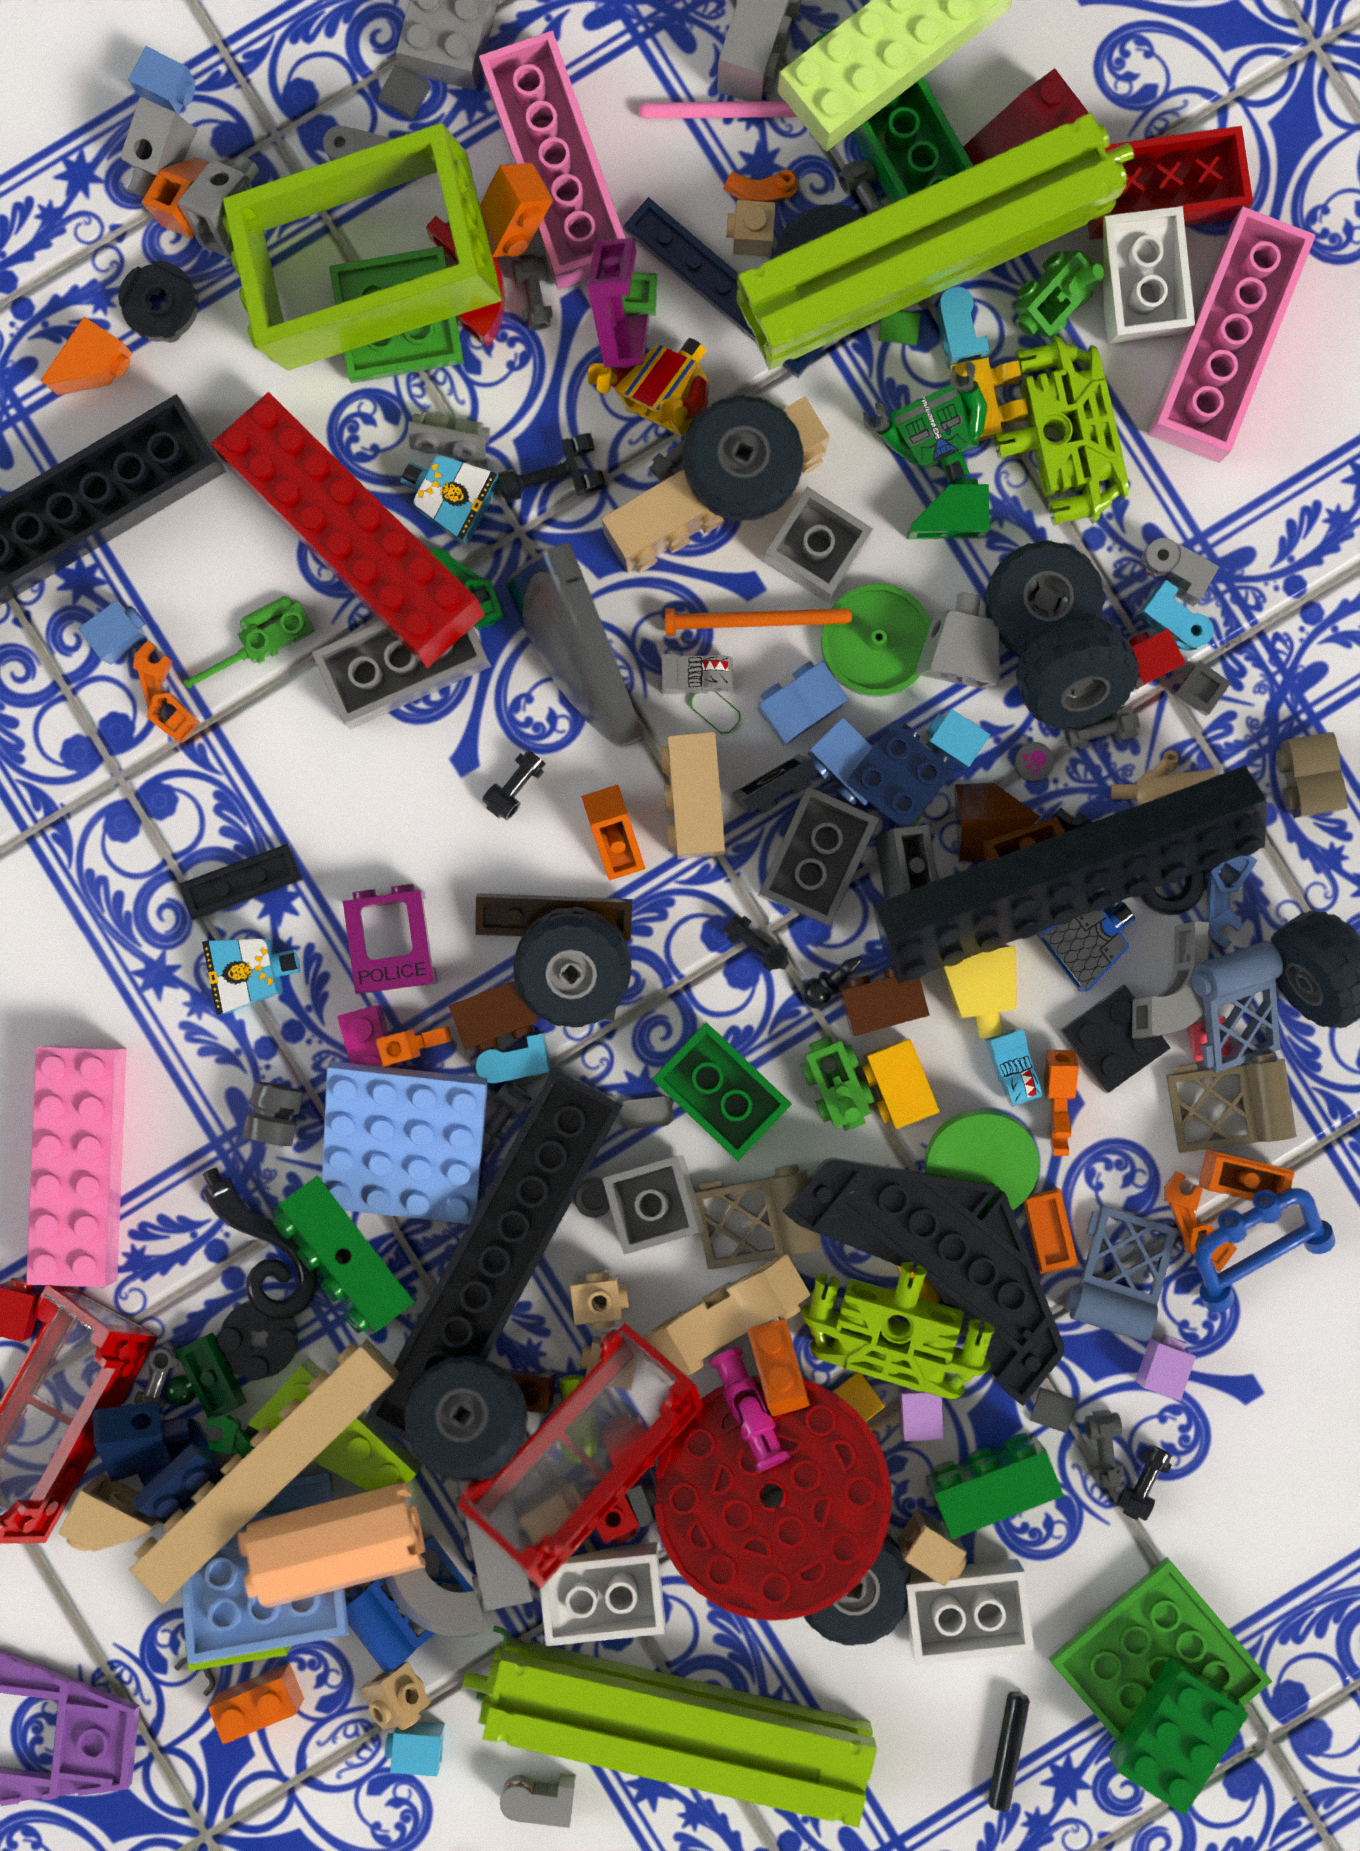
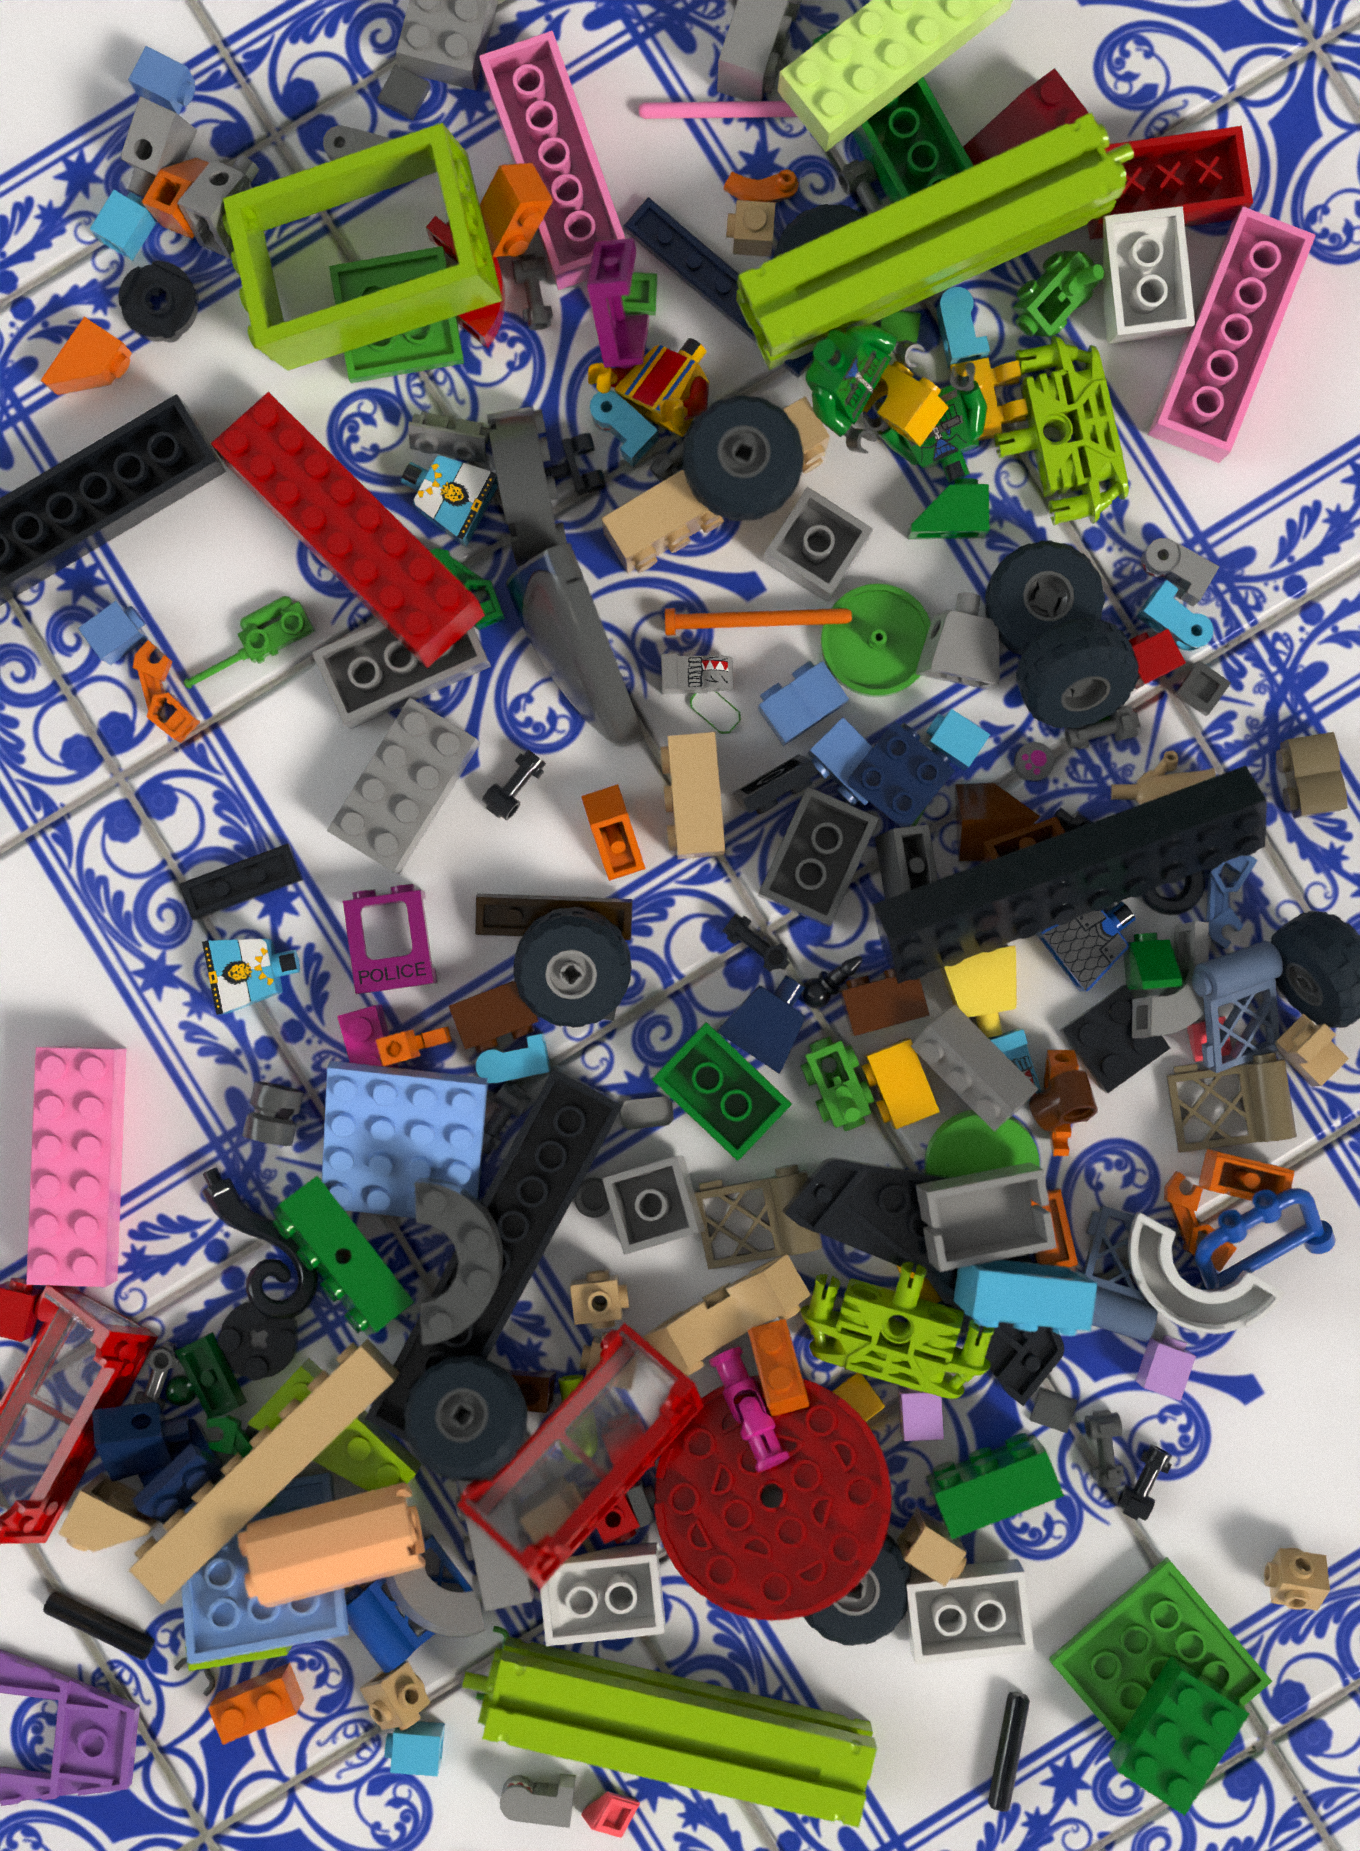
none -> black axle [43,1592,155,1660]
none -> medium azure brick [90,190,156,261]
none -> light grey brick [327,697,480,874]
none -> dark grey brick [414,1178,503,1345]
none -> dark grey brick [487,406,567,567]
none -> coral slope [581,1791,640,1838]
none -> medium azure leg [590,390,659,467]
none -> dark blue torso [717,975,806,1074]
none -> green torso [805,323,925,454]
none -> yellow arch [862,361,949,446]
none -> light grey brick [911,1004,1038,1132]
none -> light grey piece [916,1162,1057,1272]
none -> medium azure piece [953,1259,1097,1336]
none -> reddish brown piece [1029,1070,1098,1132]
none -> green slope [1124,932,1182,989]
none -> white brick [1128,1212,1285,1334]
none -> tan brick [1264,1548,1330,1611]
none -> tan brick [1275,1014,1349,1086]

